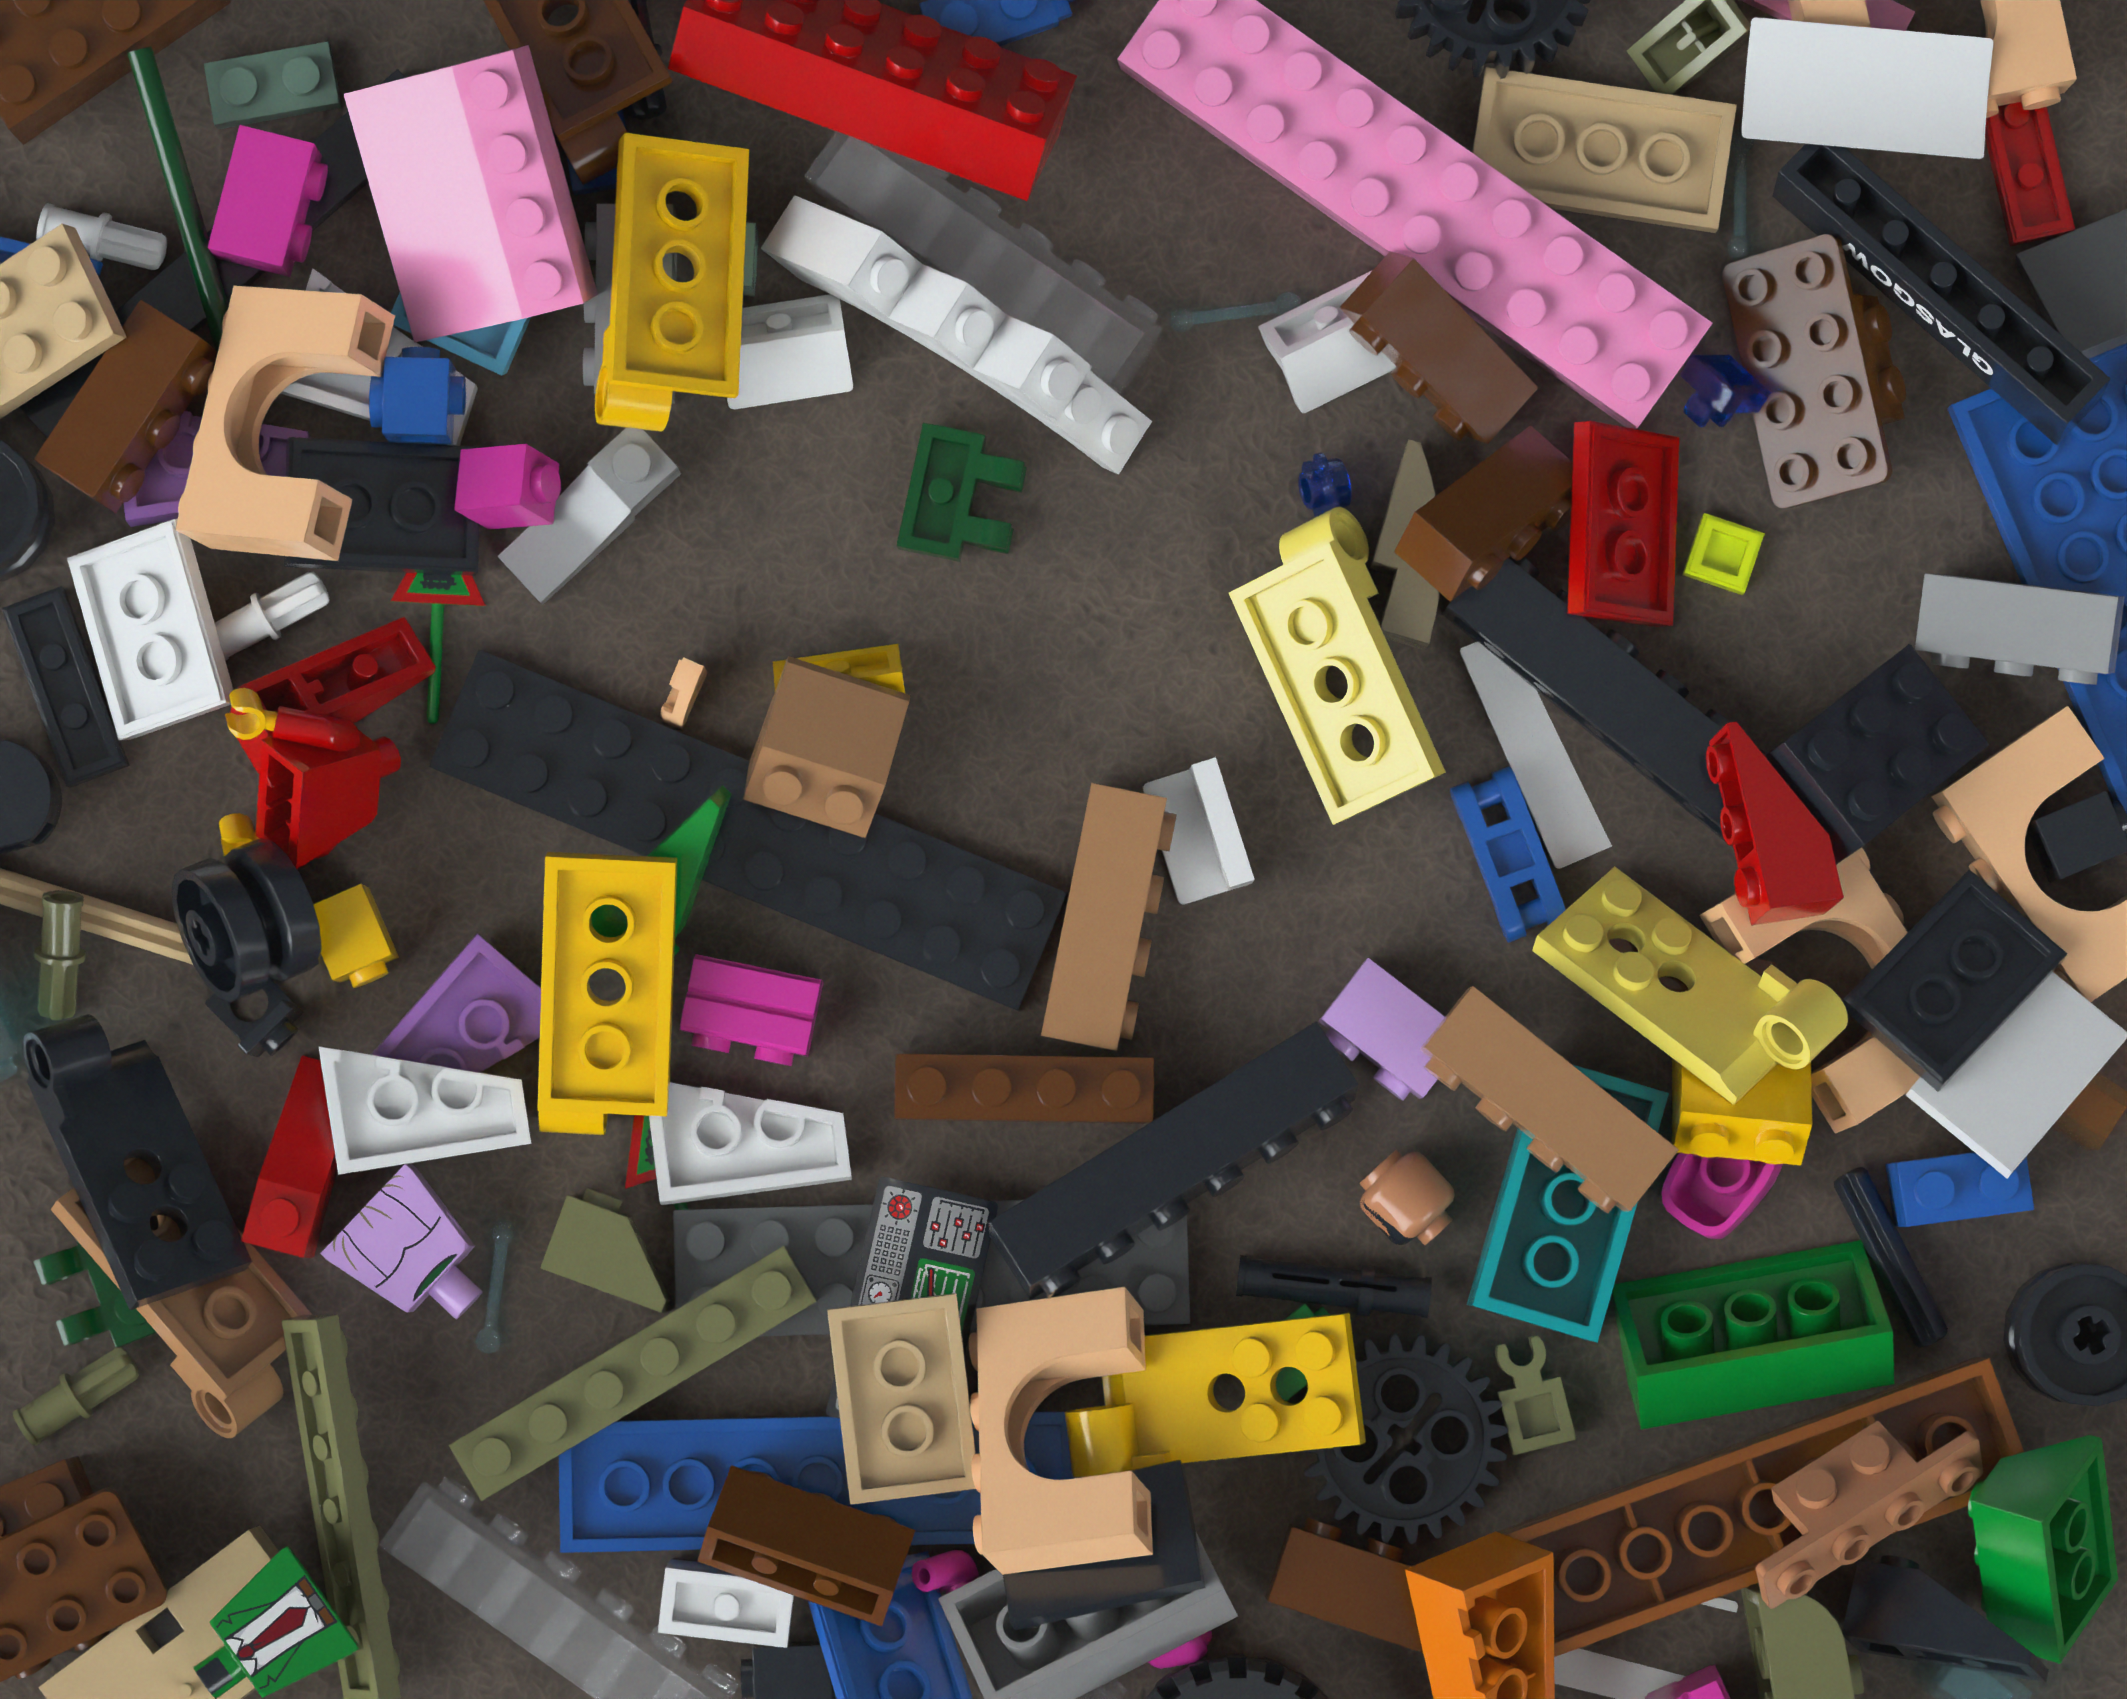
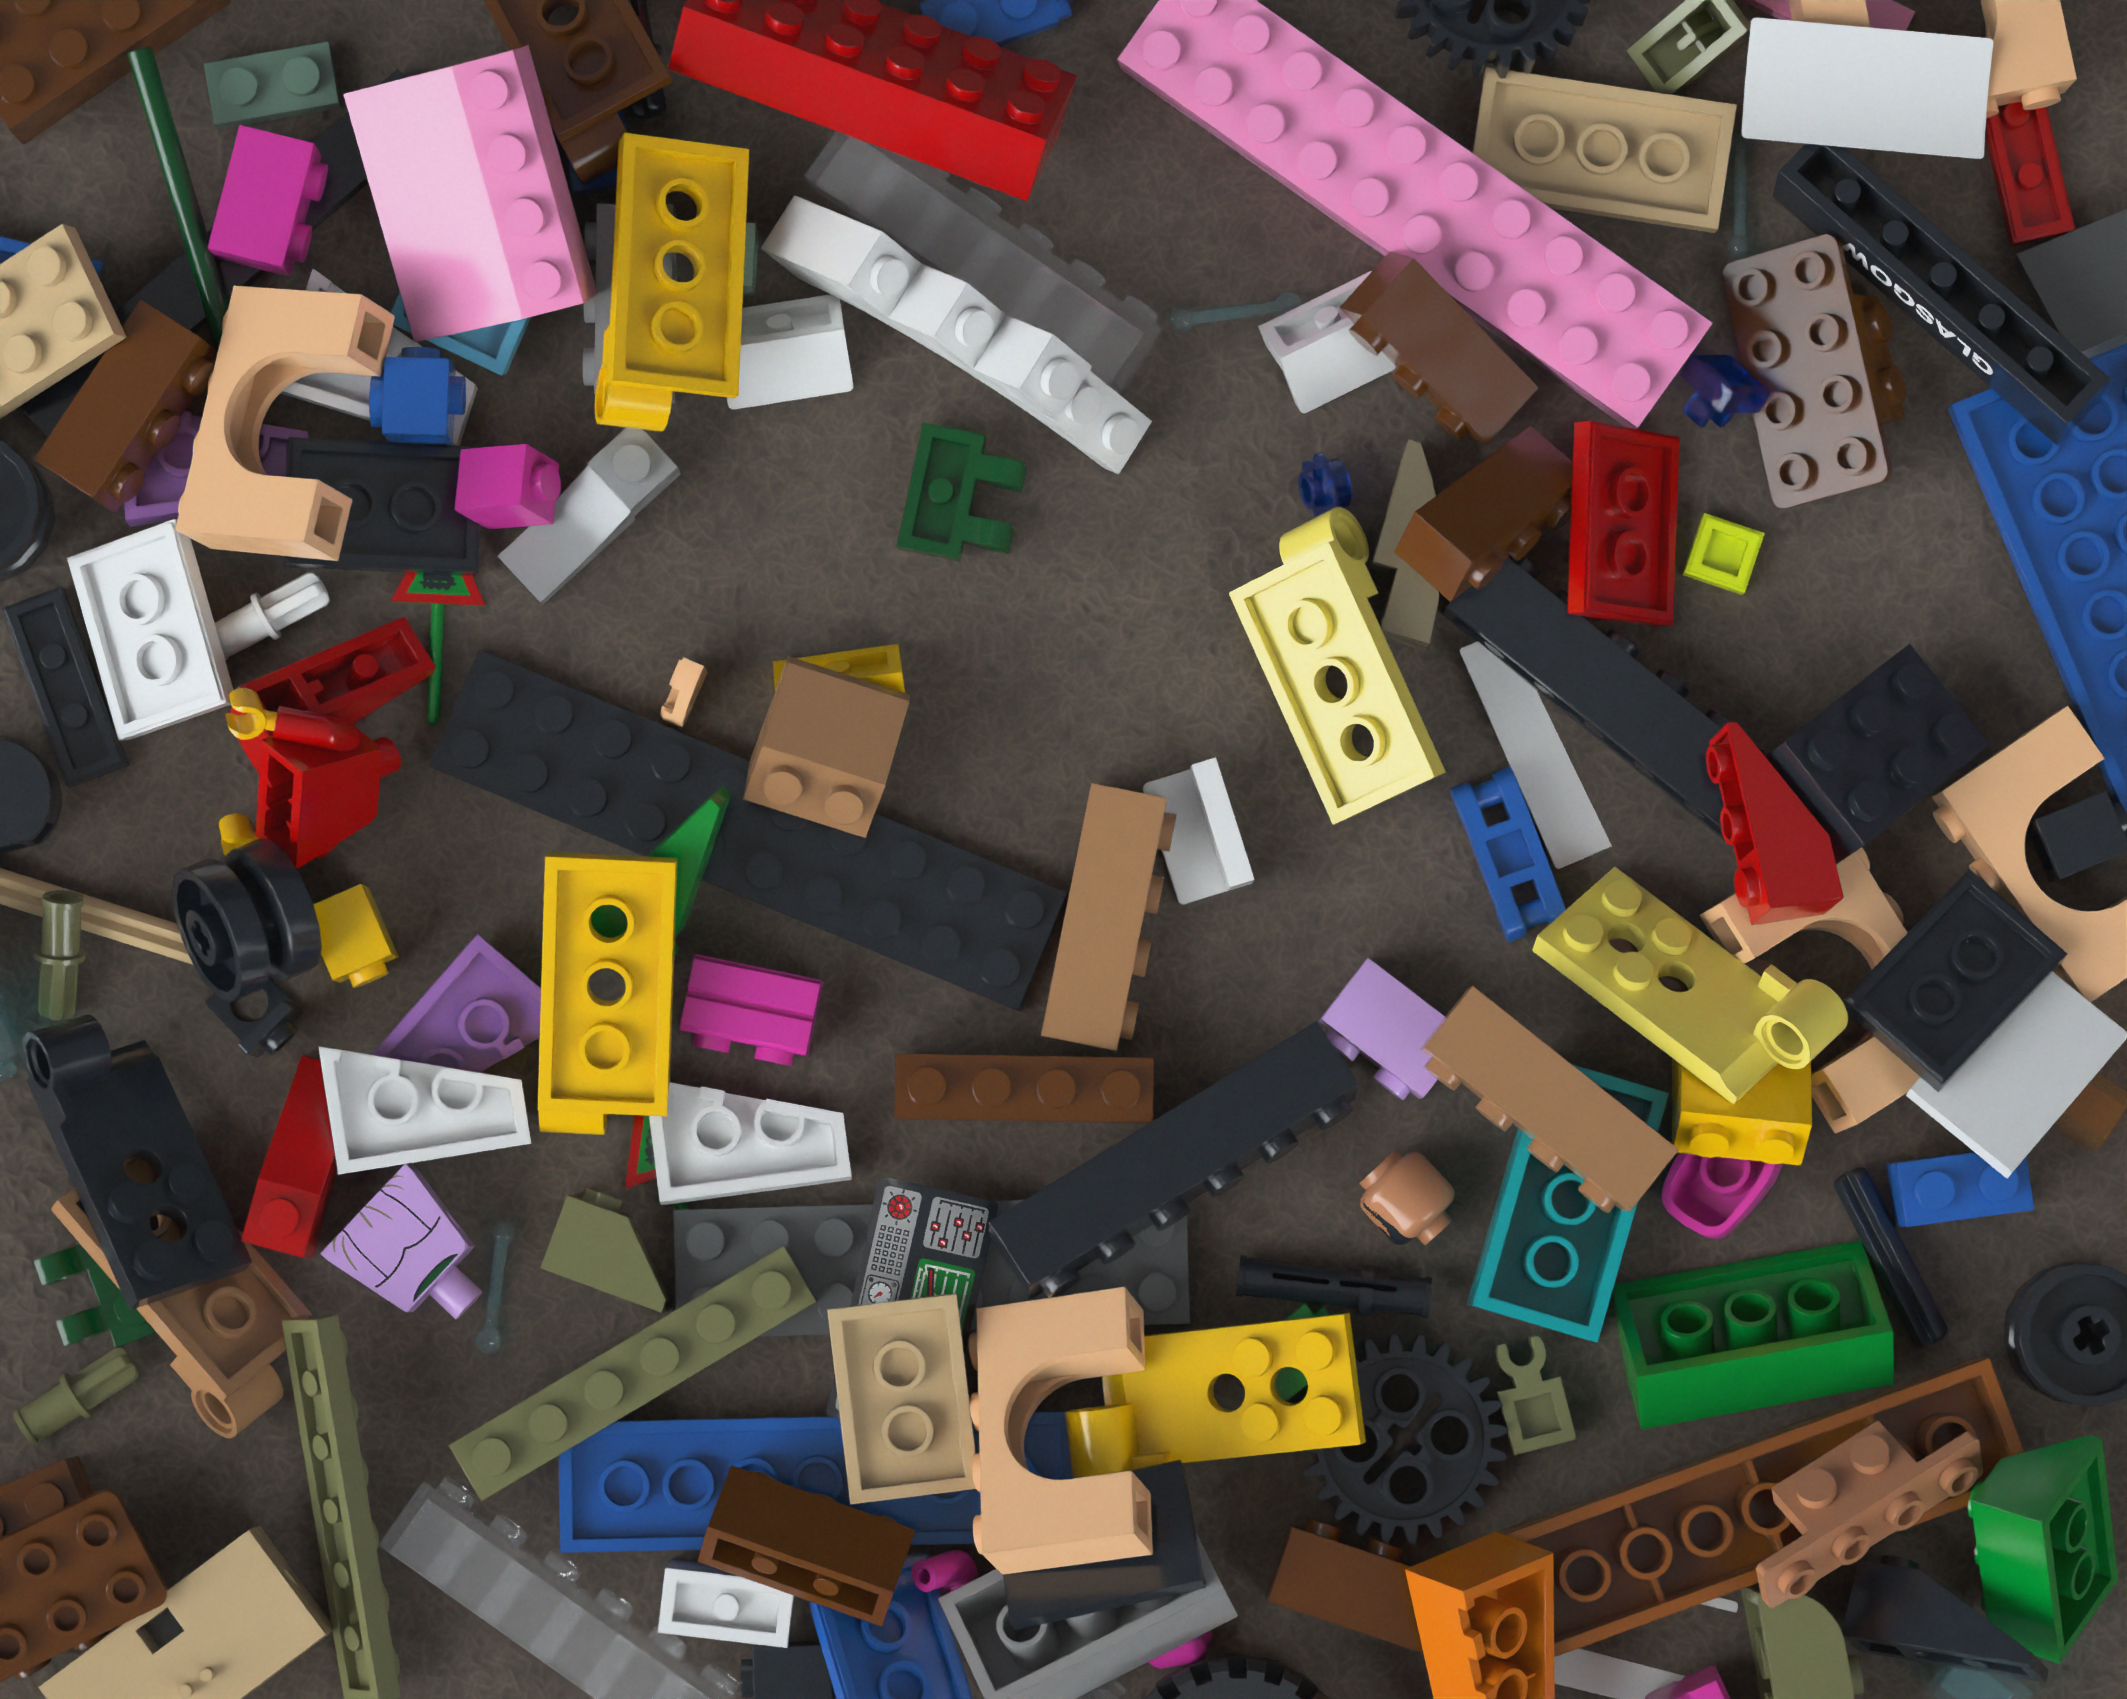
white axle [36,203,167,270] -> none
torso [193,1546,361,1699] -> none
light grey brick [1915,573,2125,685] -> none

